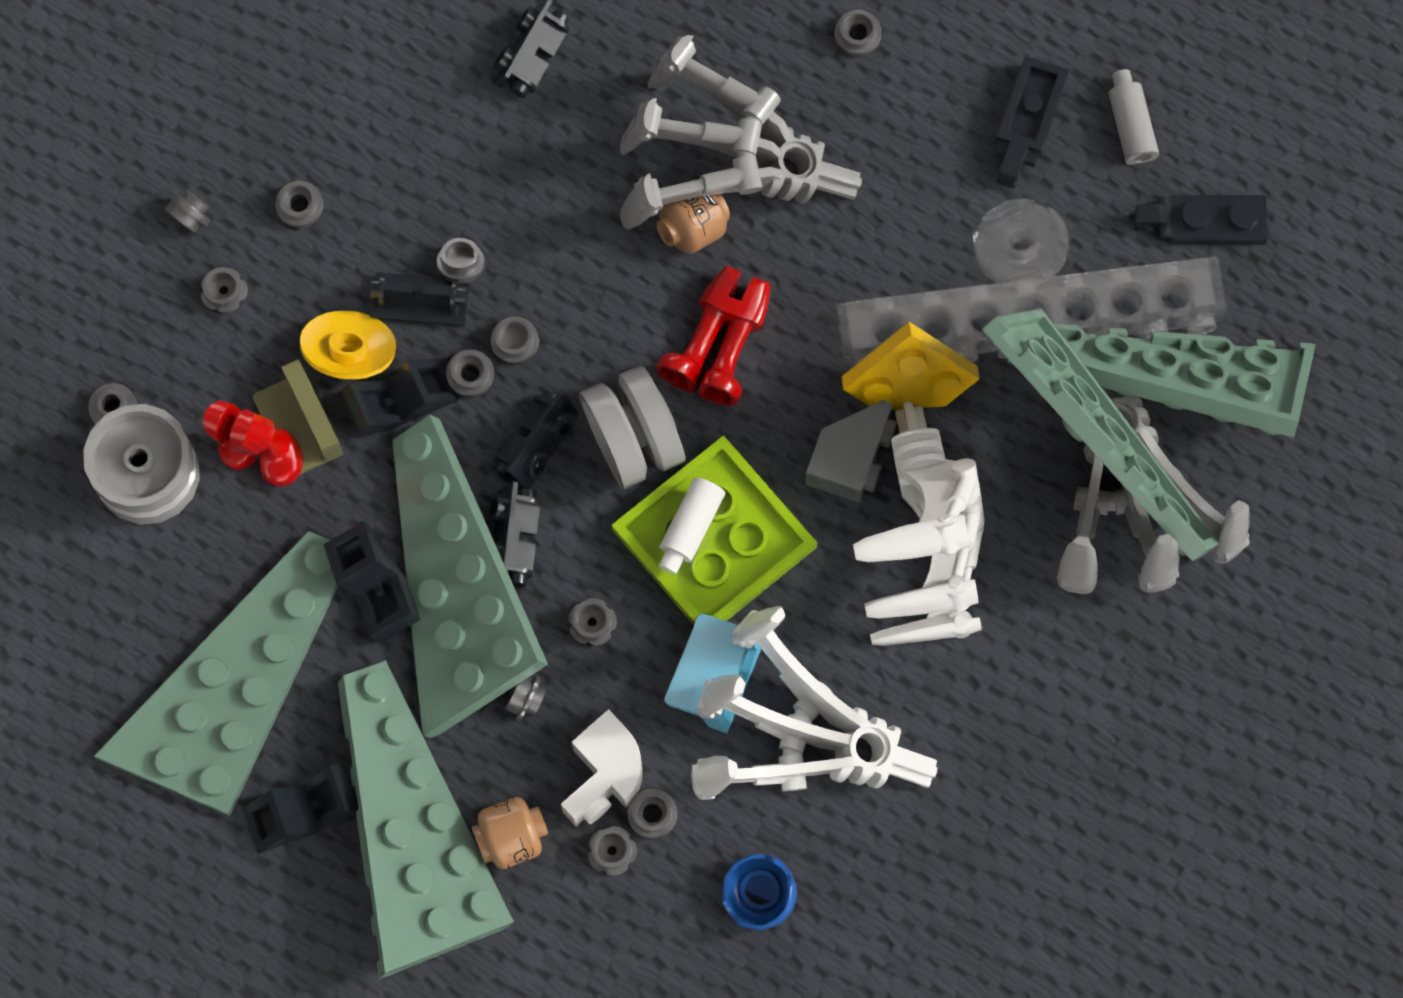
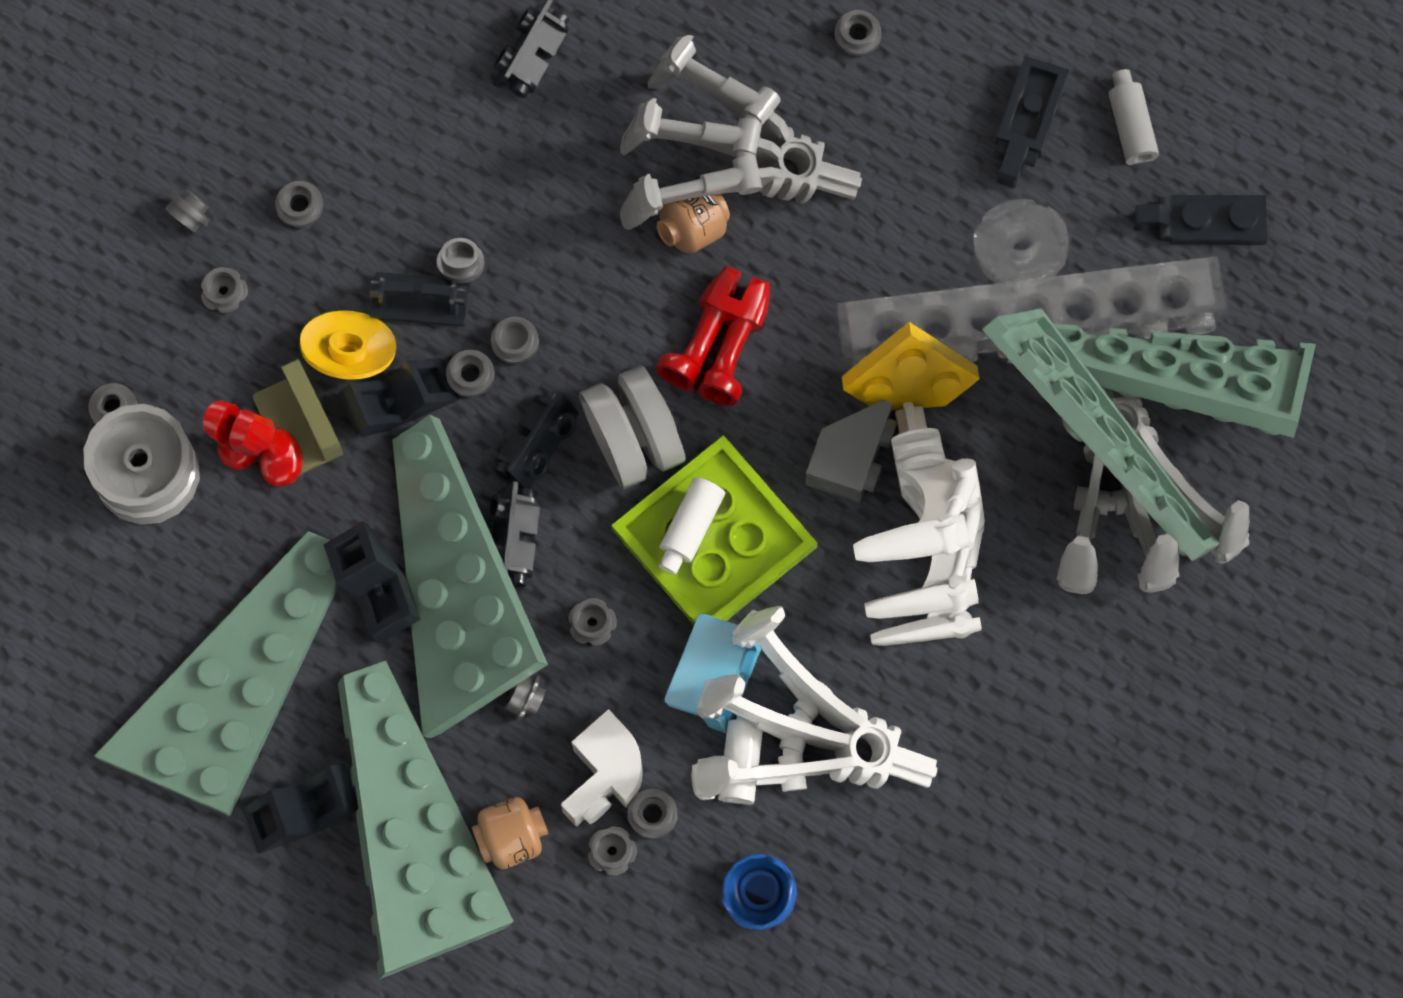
none -> white cylinder [718,715,763,805]

